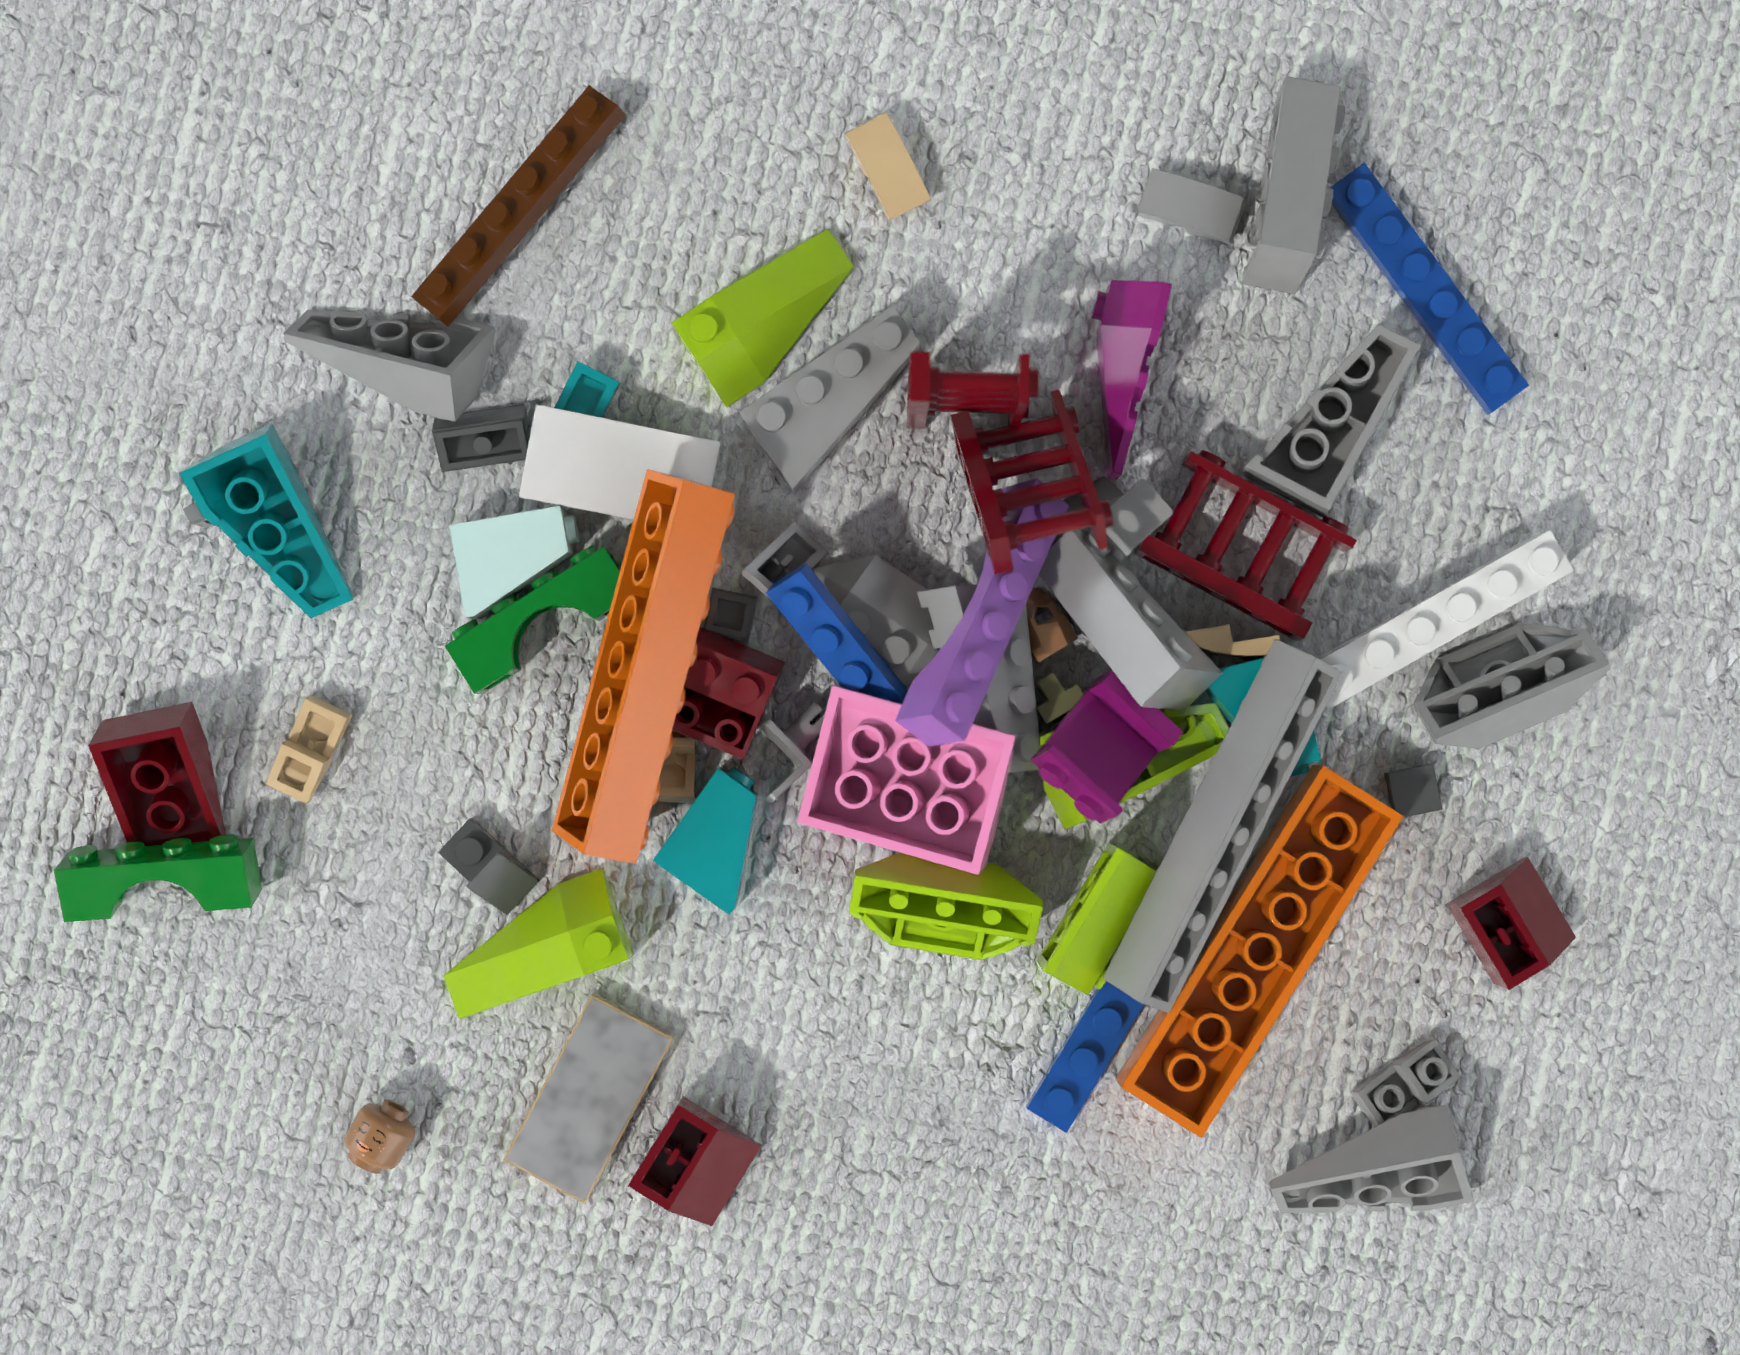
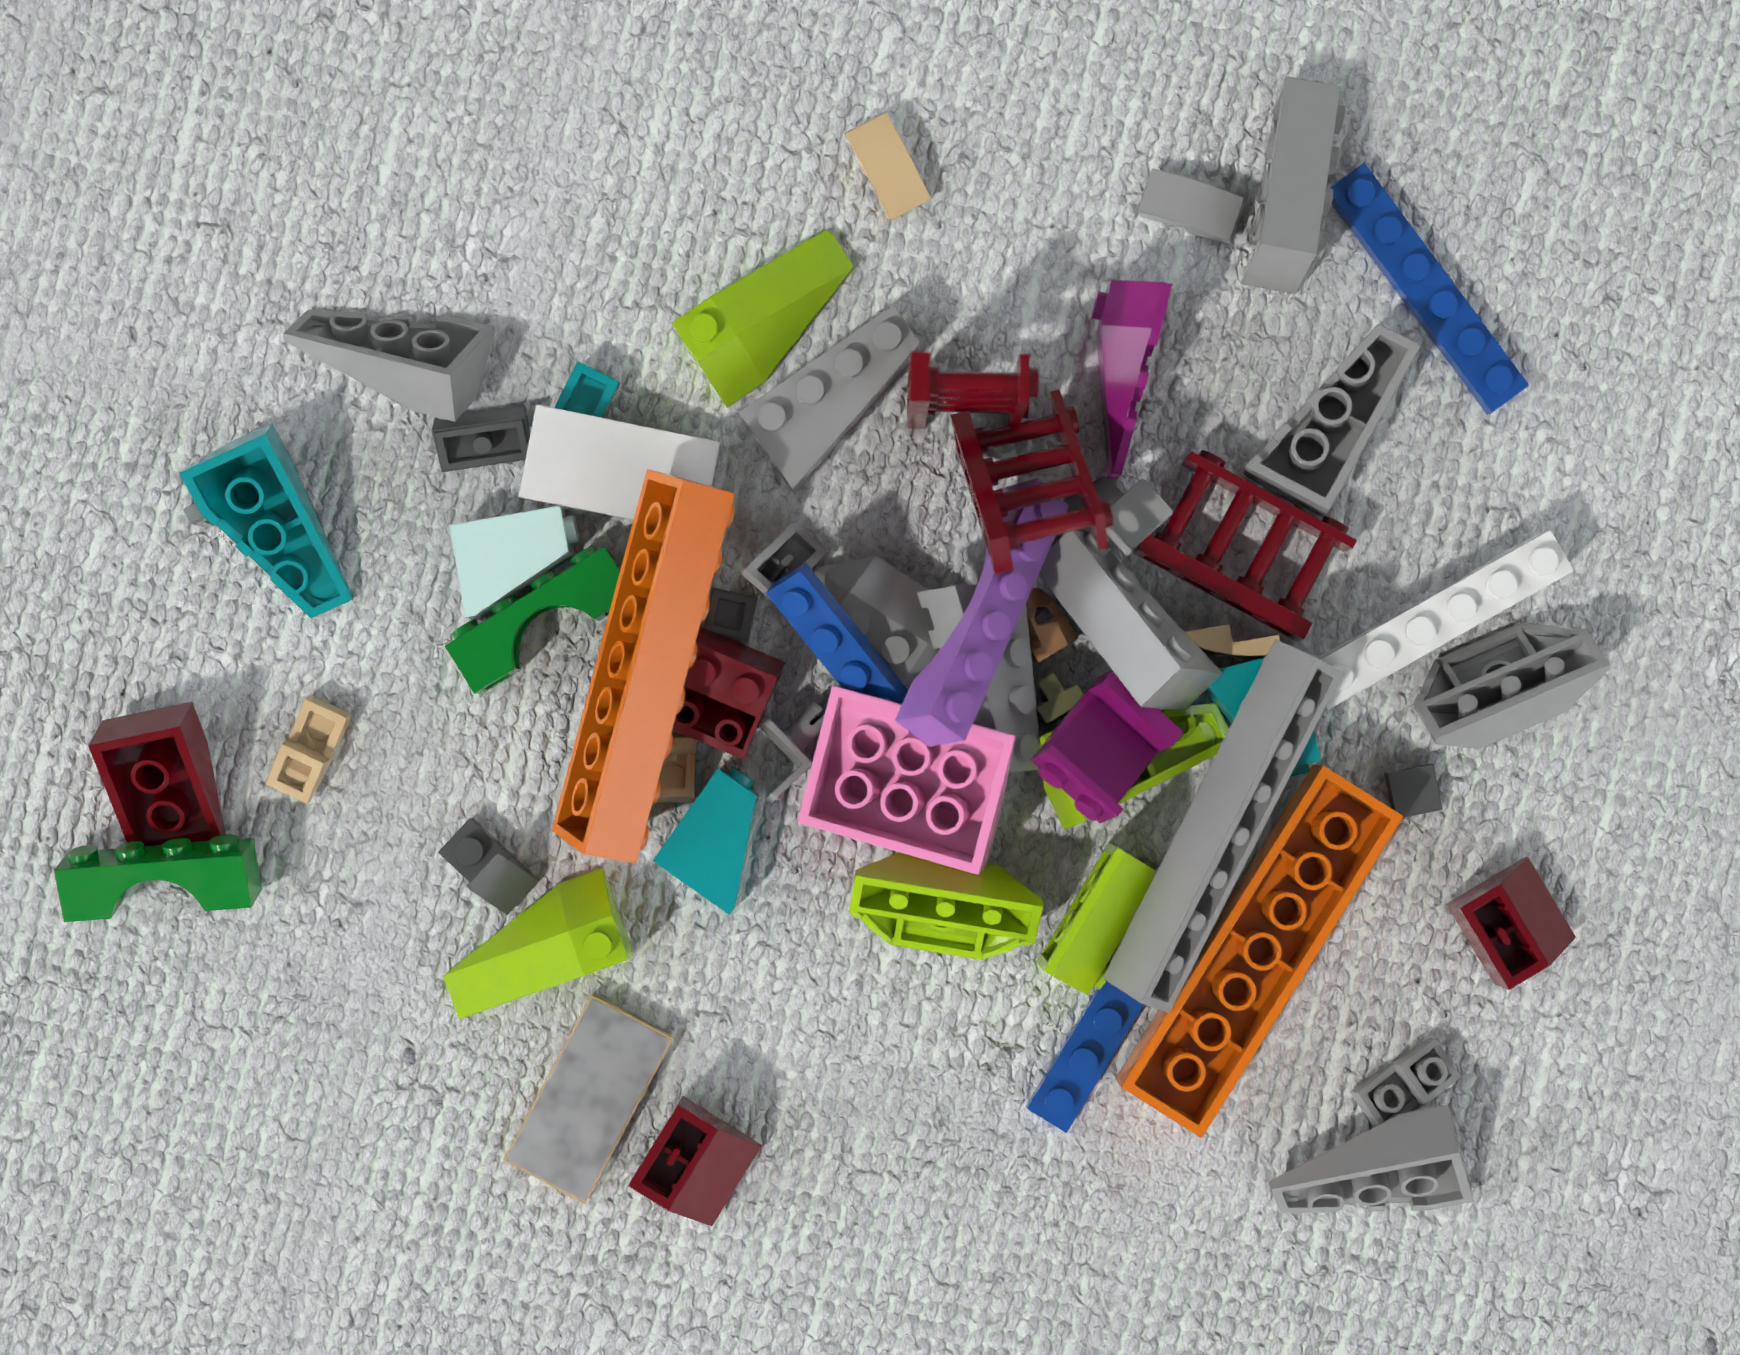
medium nougat head [344,1099,415,1174] -> none
reddish brown plate [411,85,626,327] -> none

